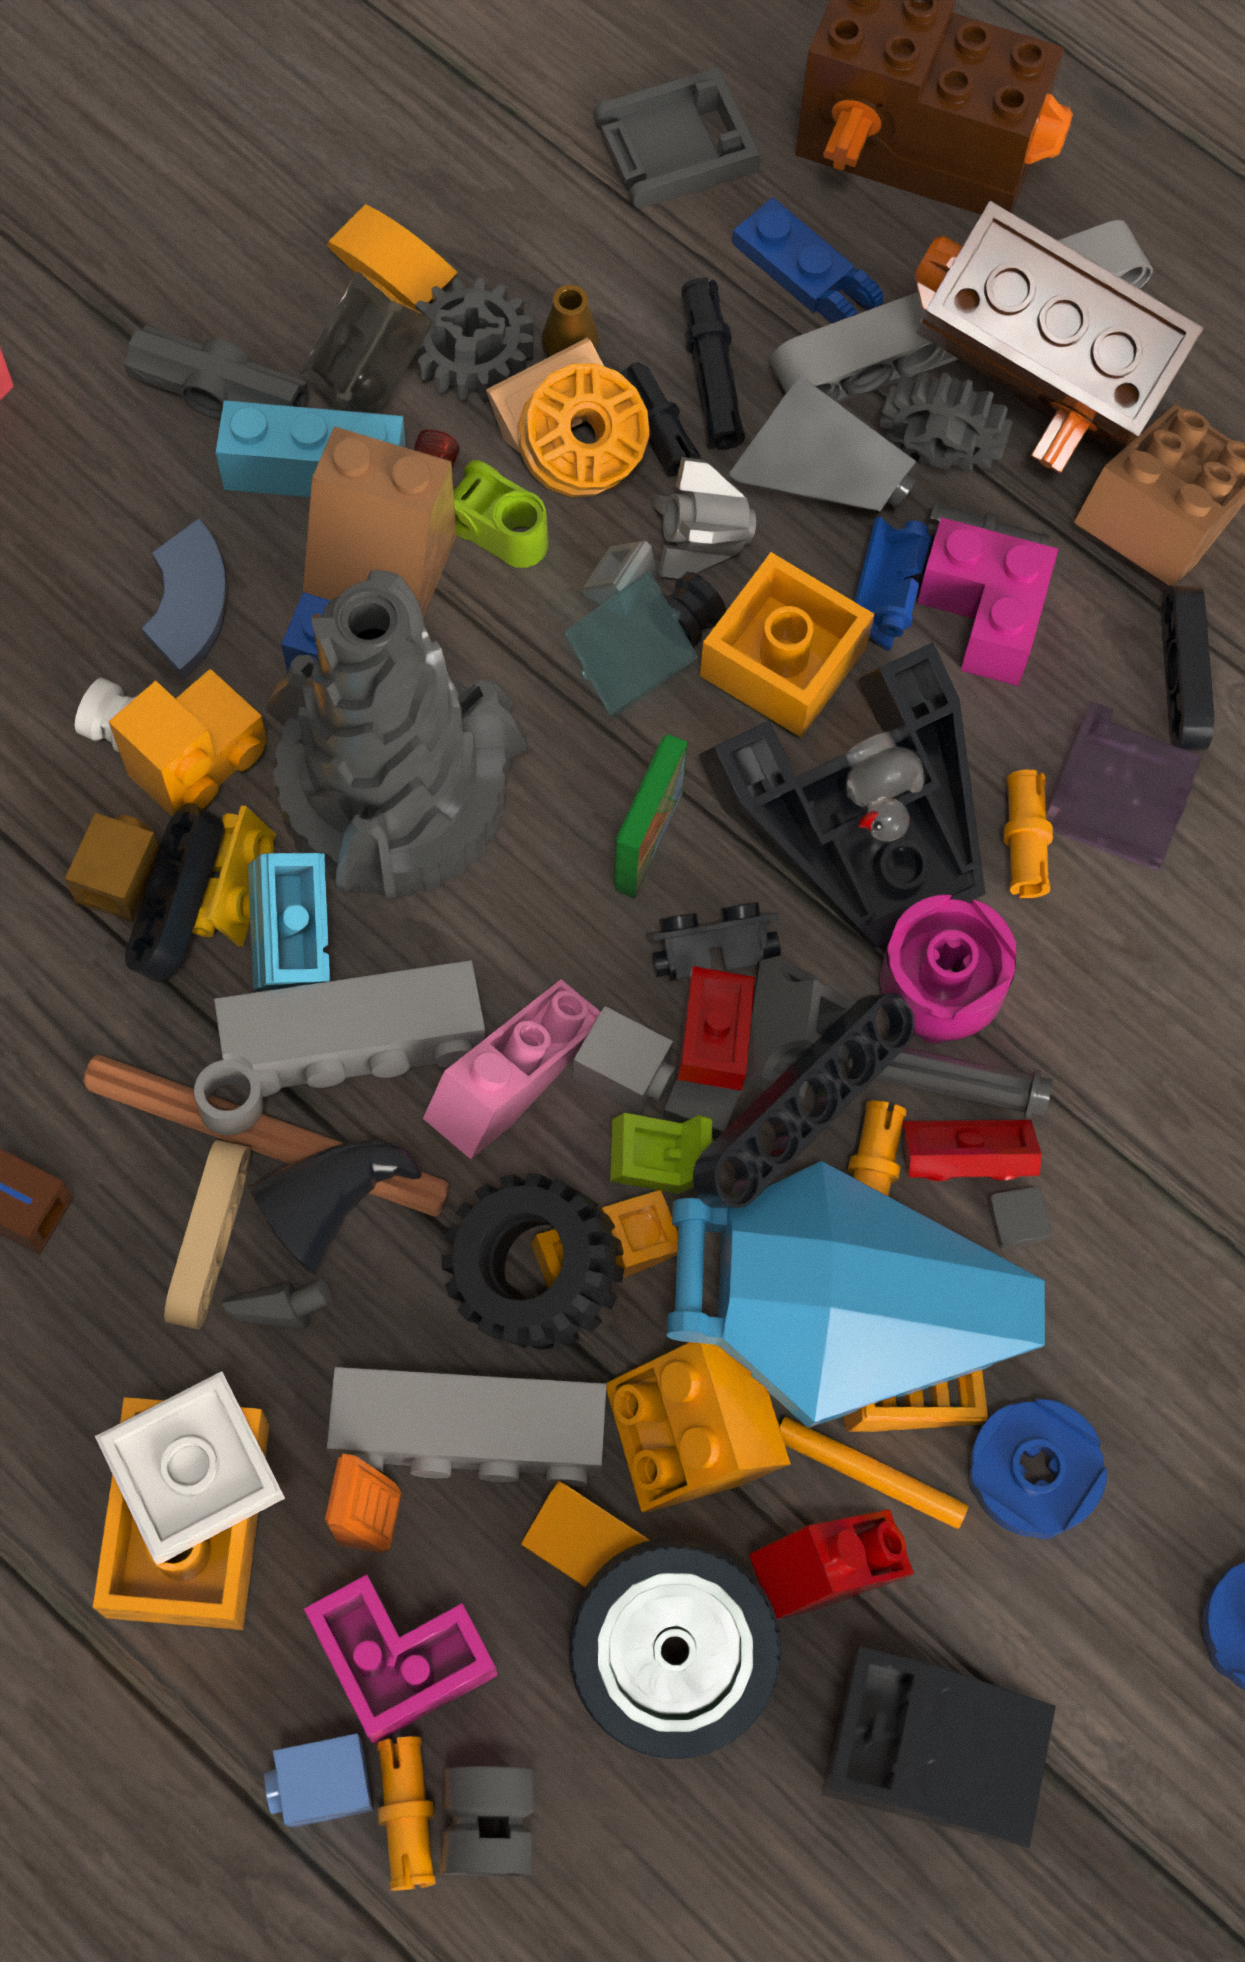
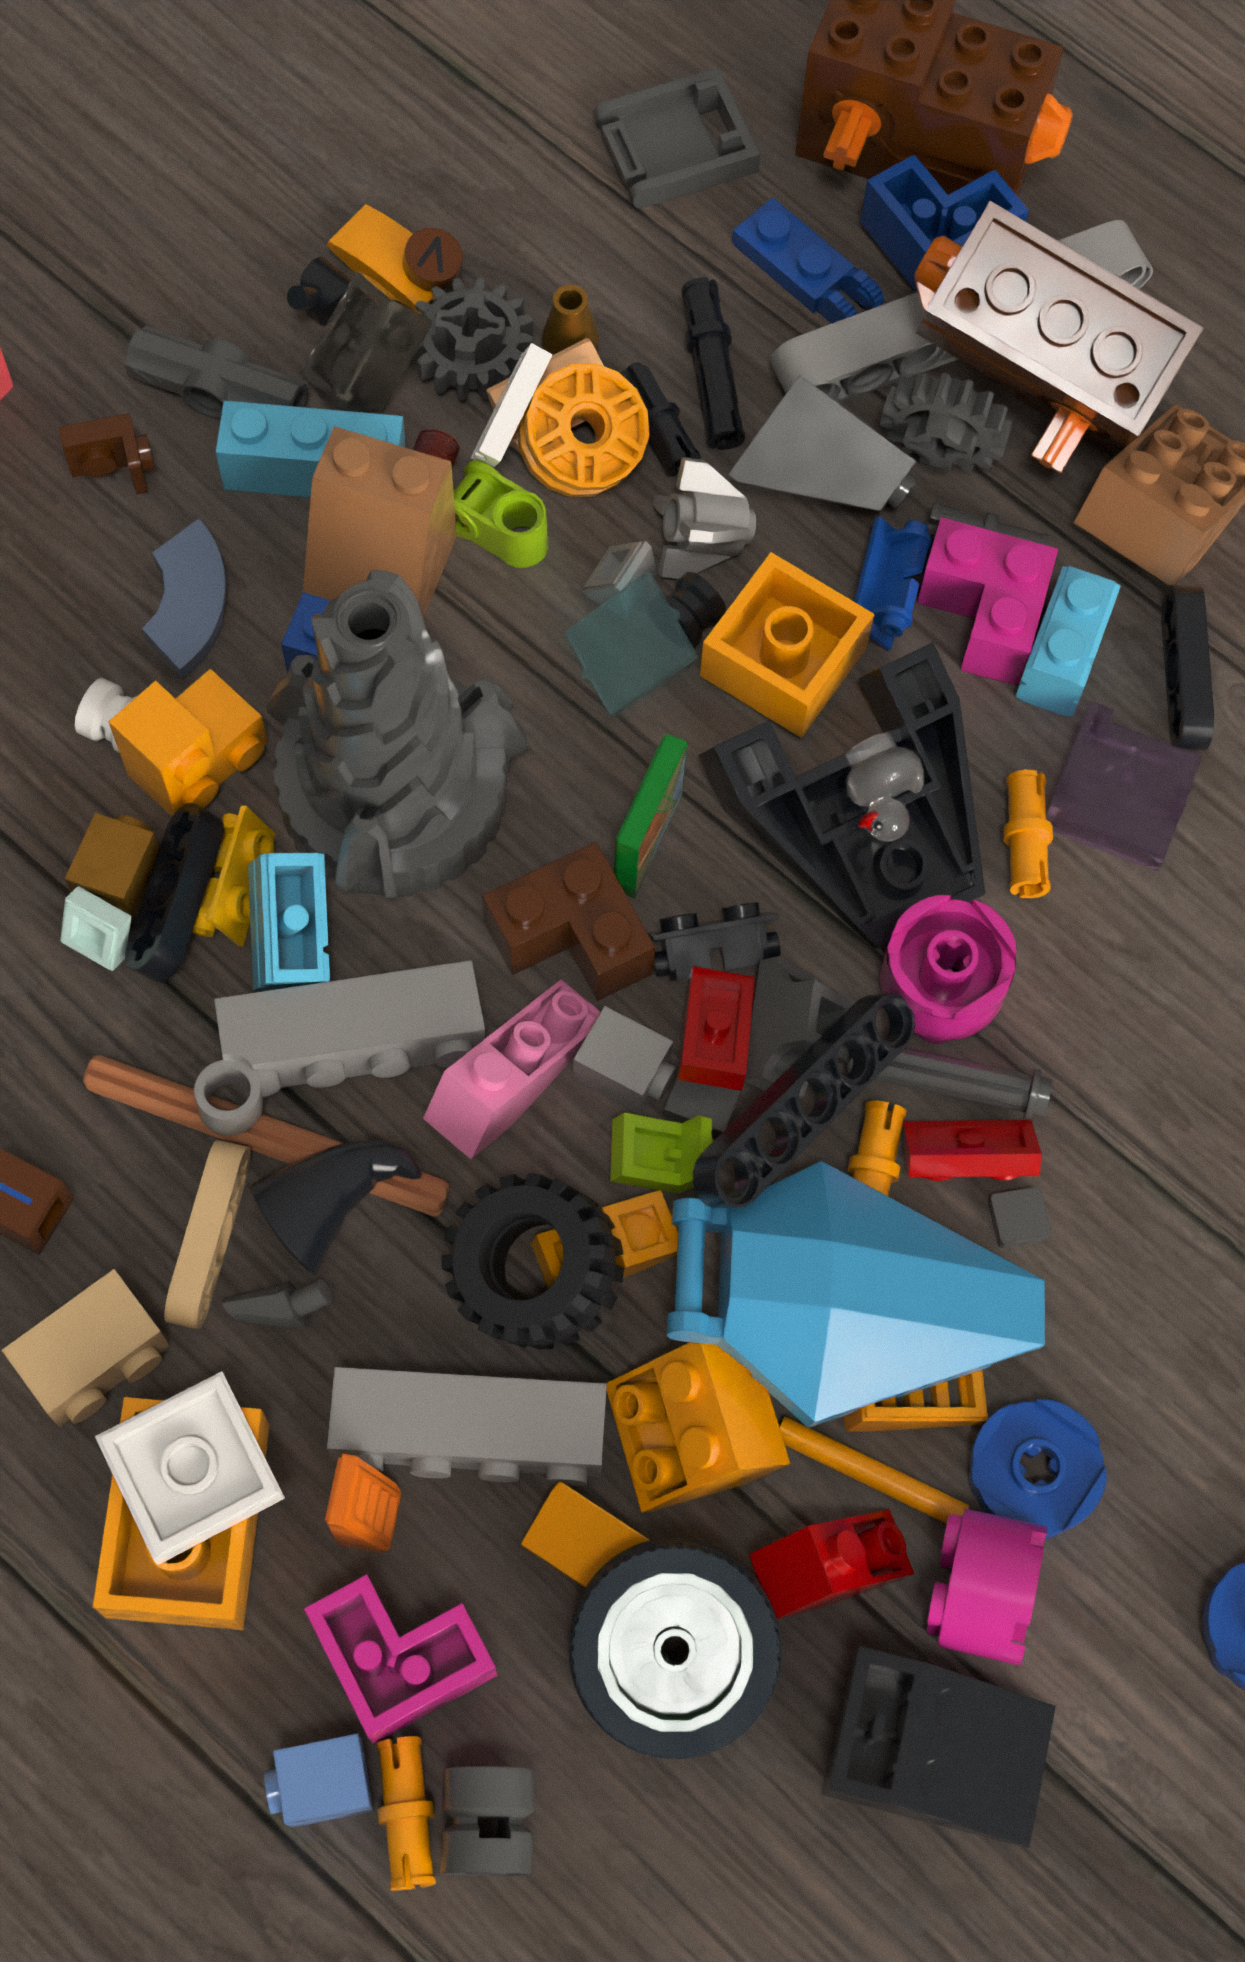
none -> tan brick [2,1269,169,1427]
none -> reddish brown bracket [58,413,155,494]
none -> light aqua tile [60,886,132,971]
none -> black piece [287,257,366,327]
none -> reddish brown tile [402,228,463,291]
none -> white tile [469,343,553,468]
none -> reddish brown brick [482,842,655,1001]
none -> blue brick [860,154,1029,292]
none -> dark pink brick [926,1508,1047,1666]
none -> medium azure brick [1015,566,1121,717]

